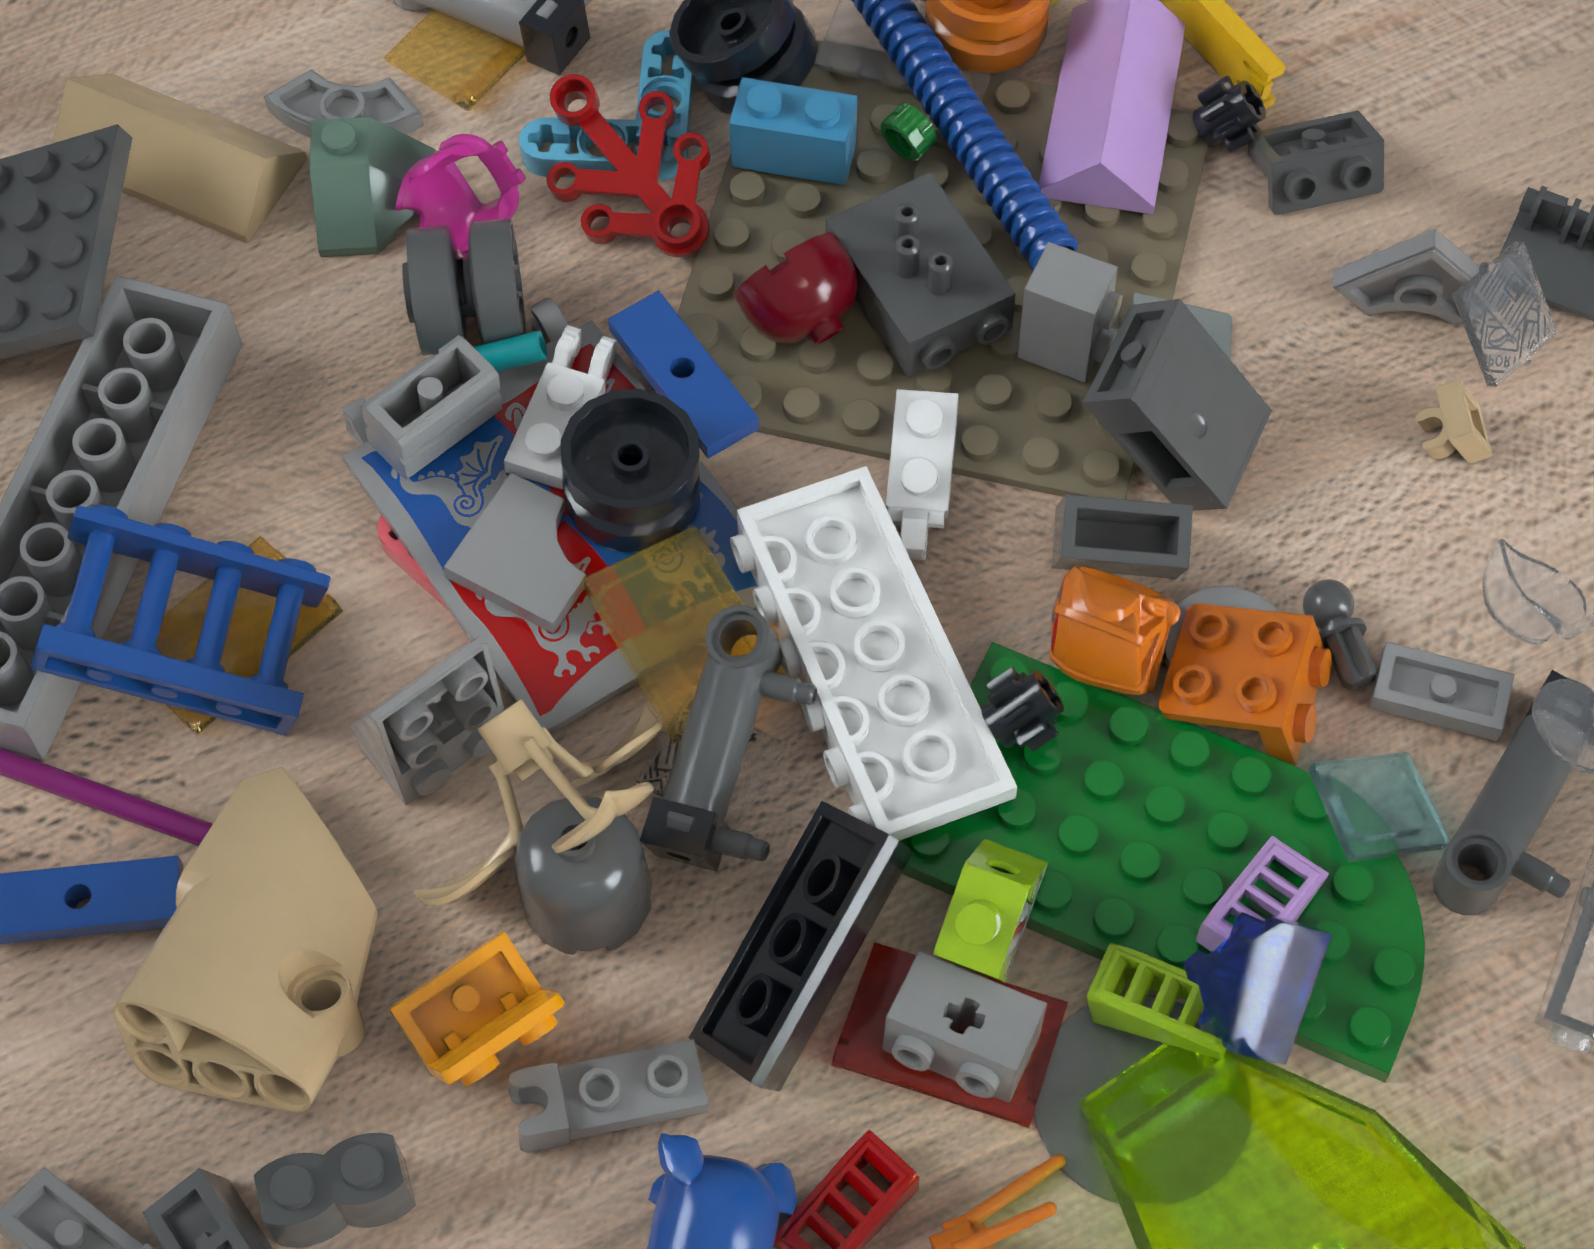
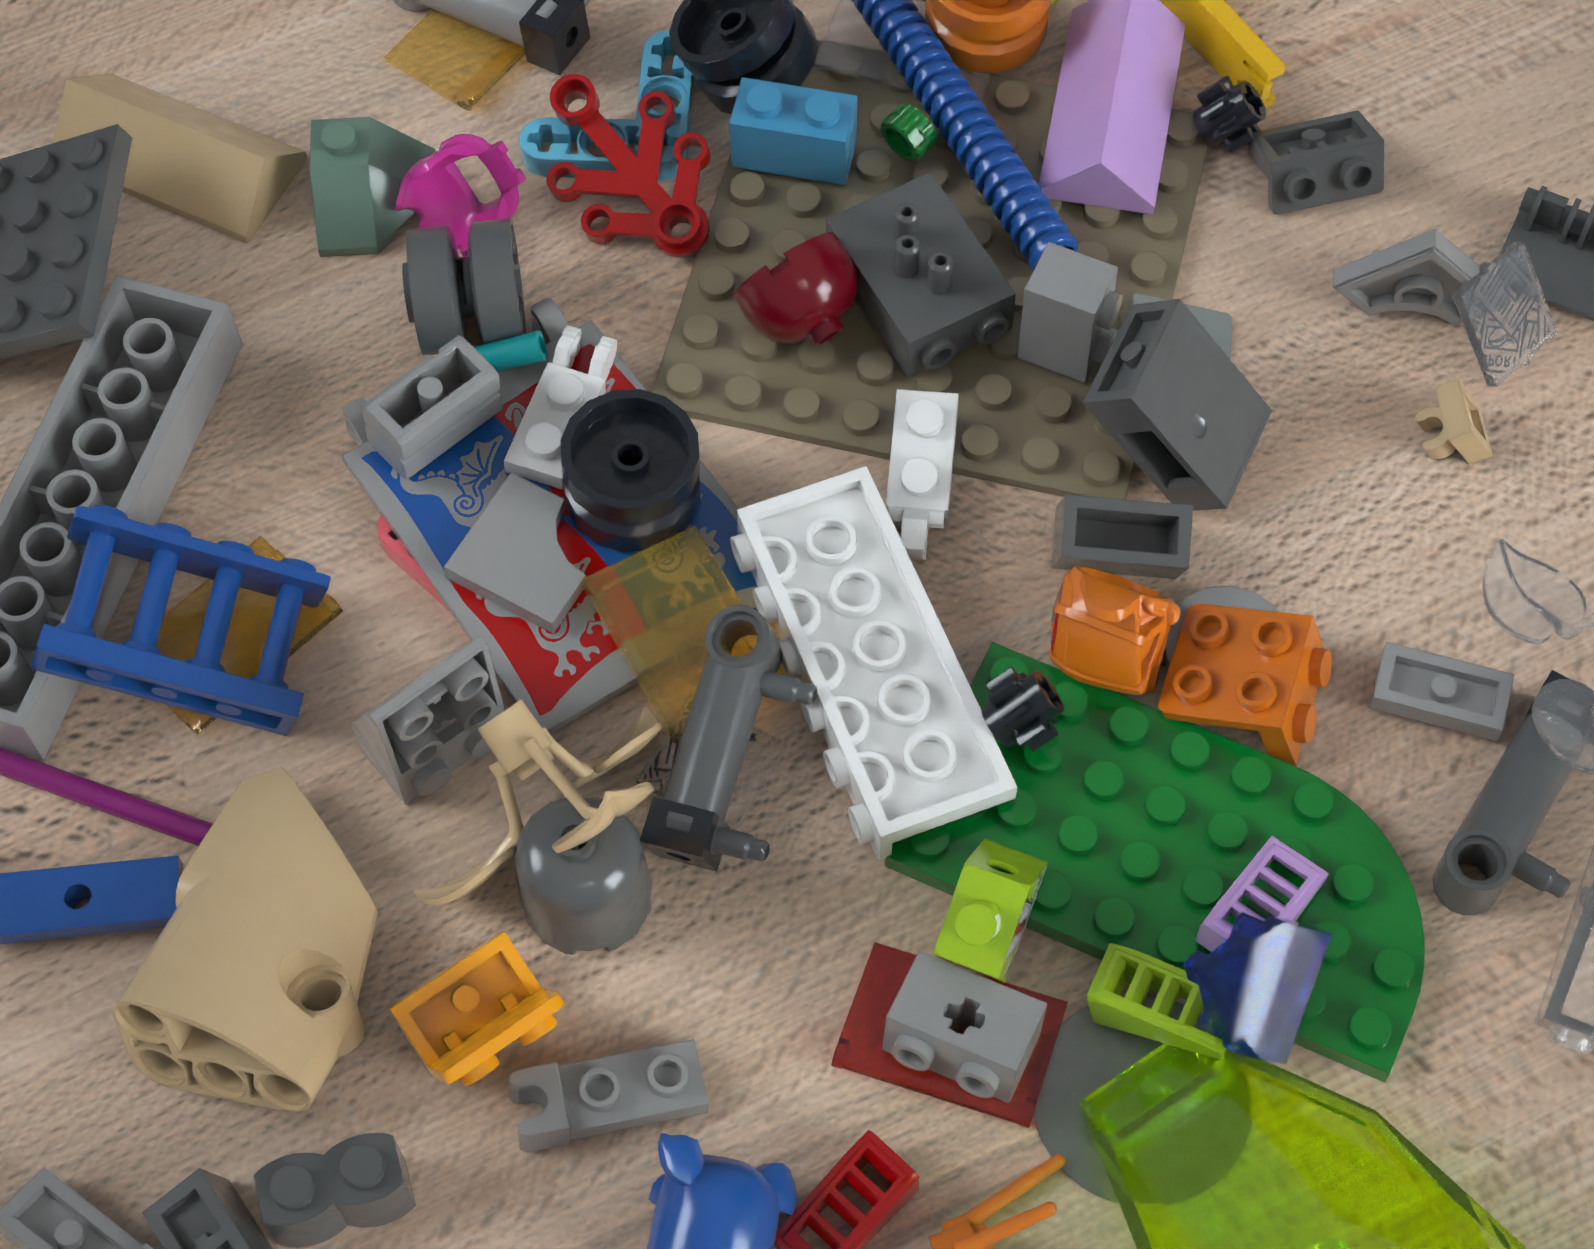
light grey tile [264,69,424,137] -> none
blue tile [608,290,760,459] -> none
black slope [688,801,913,1091] -> none
dark grey axle [1303,579,1376,690] -> none
clear light blue piece [1307,752,1450,862] -> none

